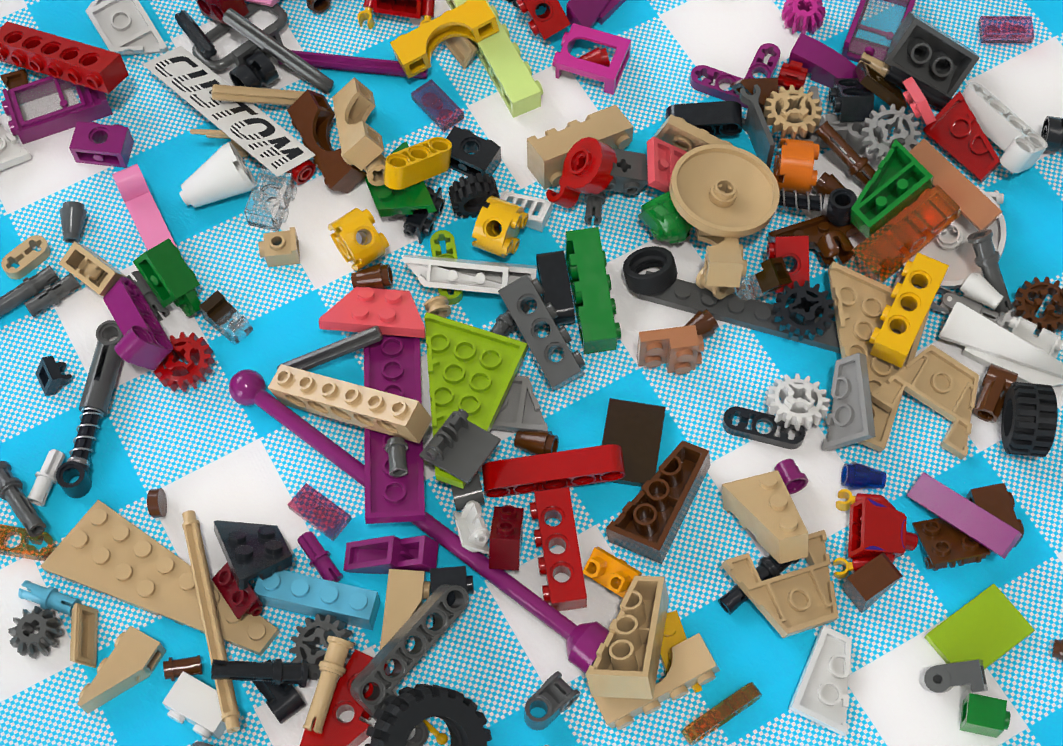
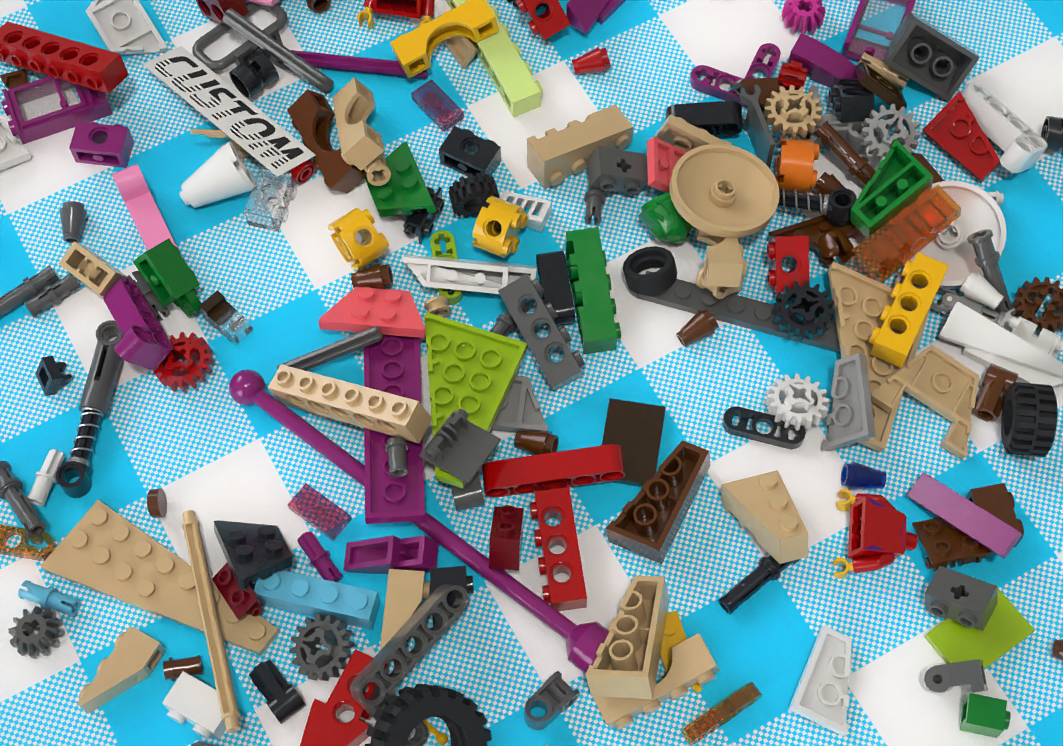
tan beam [1,235,51,280] -> none
tan tile [70,603,98,668] -> none
black axle [175,10,217,59] -> none
tan axle [211,84,305,106] -> none
black pin [211,659,308,688] -> none
tan brick [258,227,300,267] -> none
tan pin [302,636,354,734] -> none
yellow beam [384,137,452,190] -> none
white hinge [453,500,490,554] -> none
red piece [546,137,617,209] -> none
dark pink panel [552,23,631,95] -> none
light orange hips [583,547,642,598] -> none
nougat plate [637,325,704,374] -> none
tan wing [721,530,839,638] -> none
dark brown leg [734,257,792,301] -> none
magenta piece [774,459,808,494] -> none
reddish brown slope [843,553,903,613] -> none
black axle [885,66,952,110] -> none
coral wing [902,77,936,125] -> none
nougat tile [909,138,1002,231] -> none
clear pink plate [978,16,1034,43] -> none
none -> dark grey brick [925,566,998,631]

